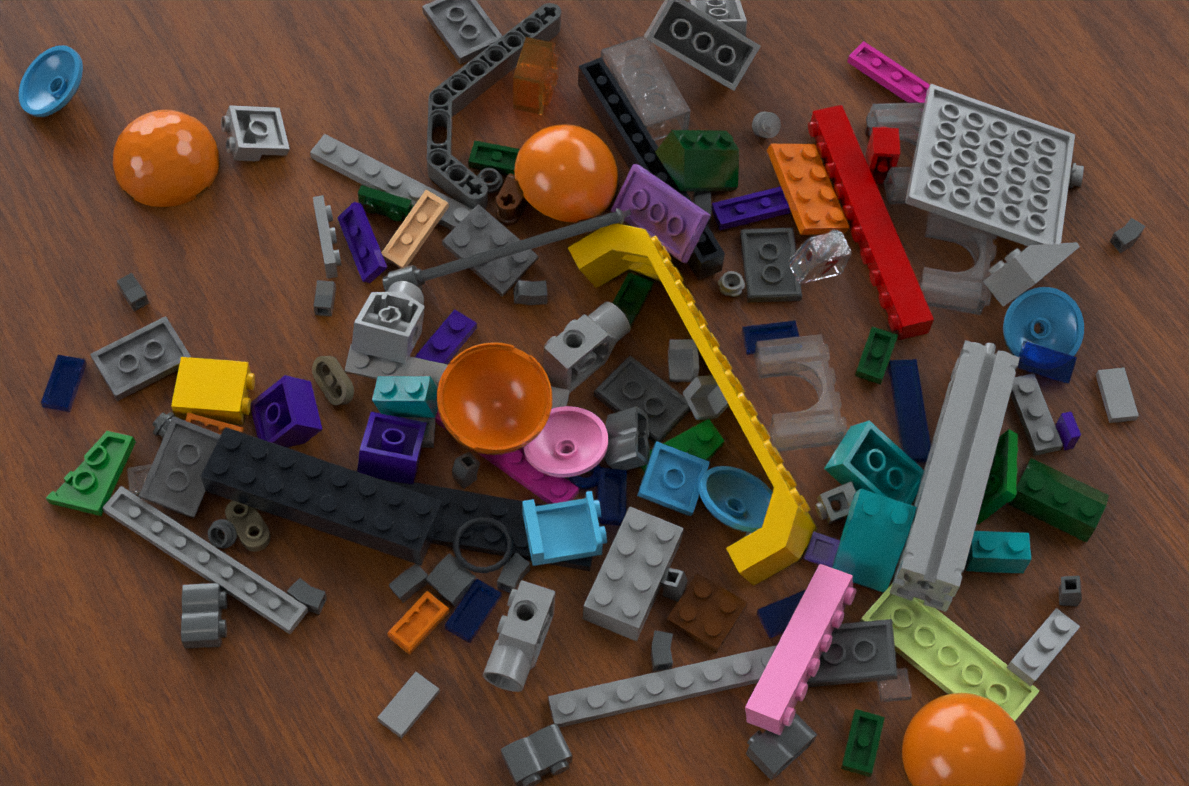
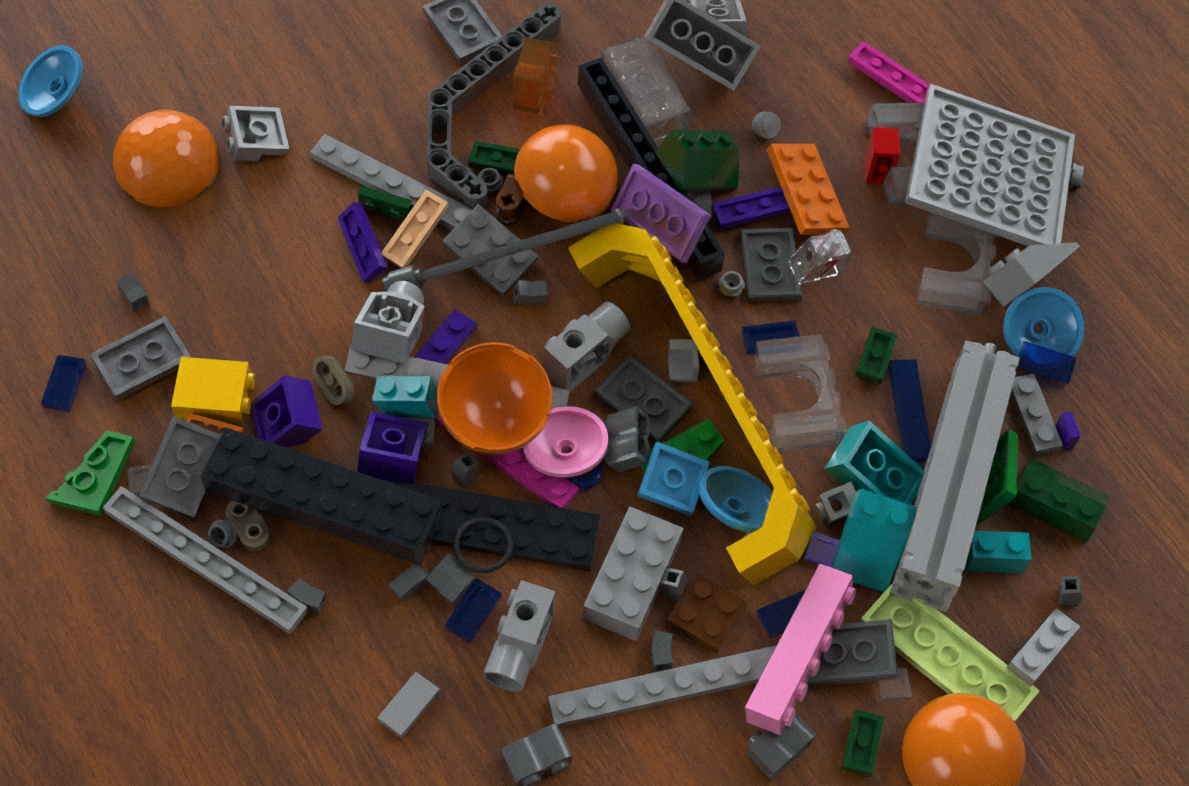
dark grey plate [152,412,175,438] -> none
dark grey brick [181,583,227,649] -> none
light grey plate [313,196,341,278] -> none
dark grey piece [313,280,336,316] -> none
orange plate [387,591,450,655] -> none
dark grey piece [497,553,530,593] -> none
medium azure panel [522,491,607,566] -> none
clear blue tile [596,467,627,526] -> none
dark green plate [612,272,654,328] -> none
light grey panel [683,375,729,420] -> none
red brick [808,105,934,340] -> none
light grey tile [1096,368,1139,423] -> none
dark grey piece [1110,218,1146,253] -> none

